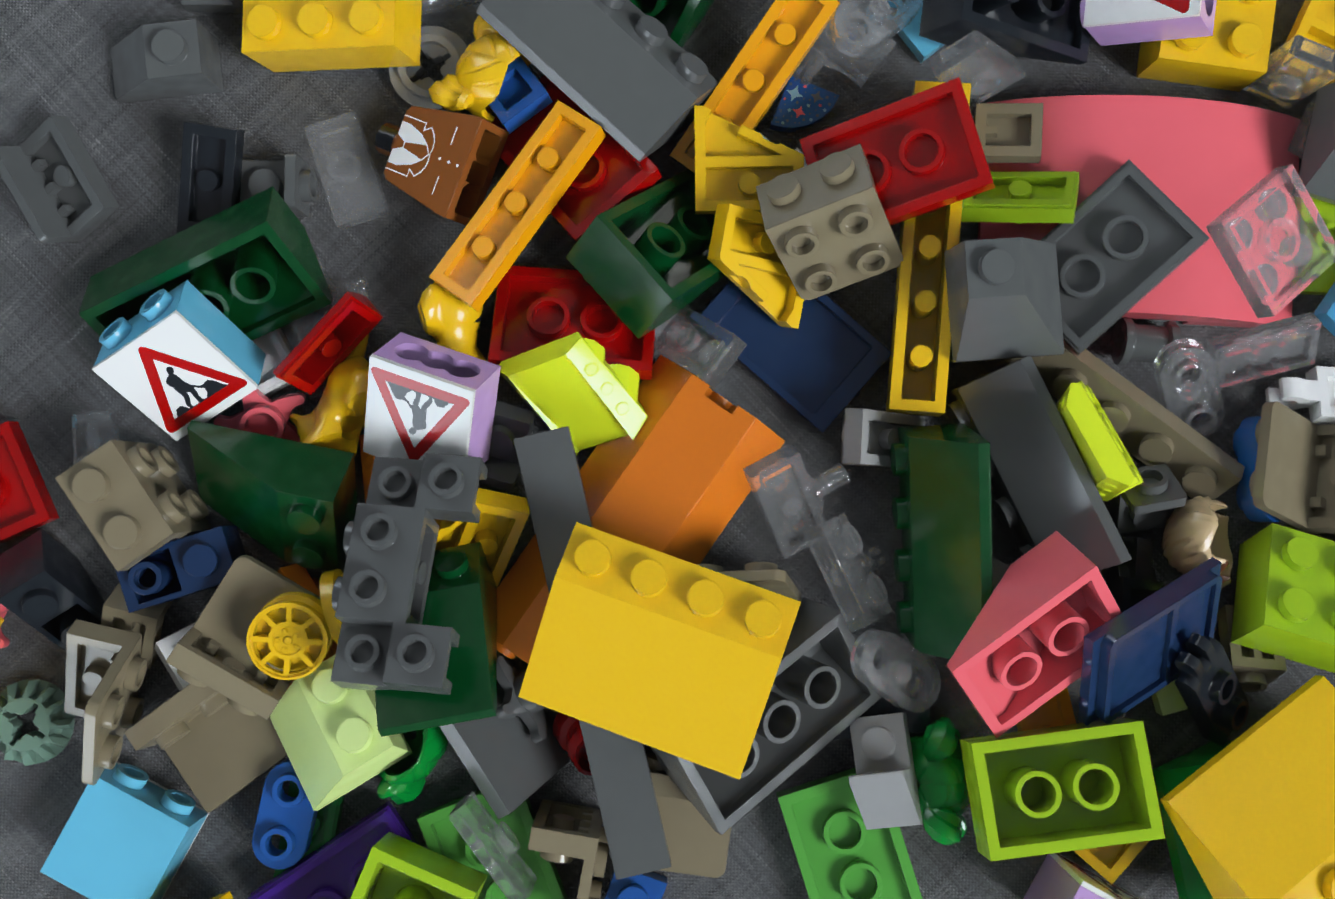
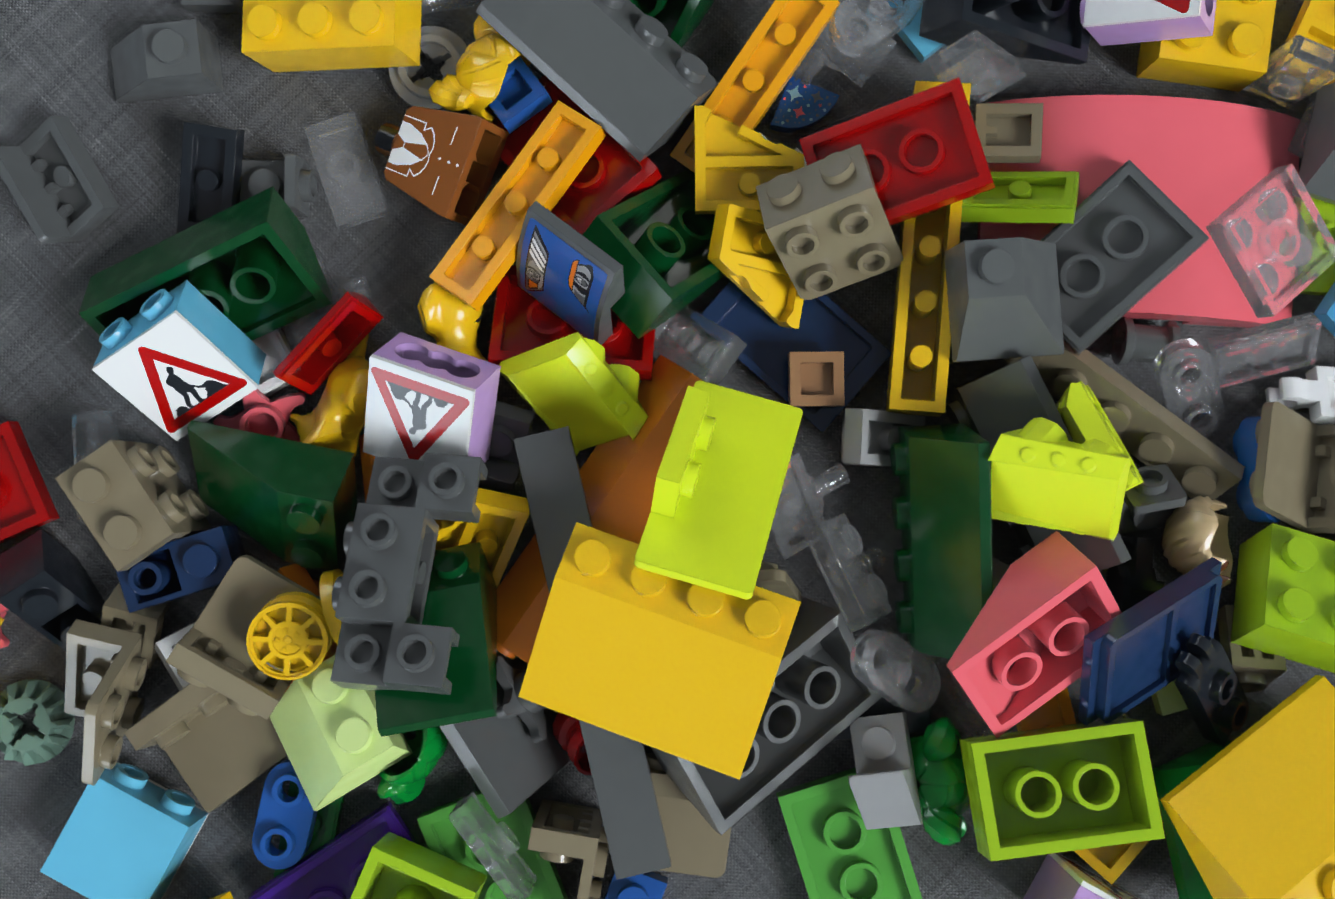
none -> slope [516,201,625,345]
none -> neon yellow bracket [634,380,803,600]
none -> medium nougat plate [788,351,845,407]
none -> neon yellow slope [988,417,1132,541]

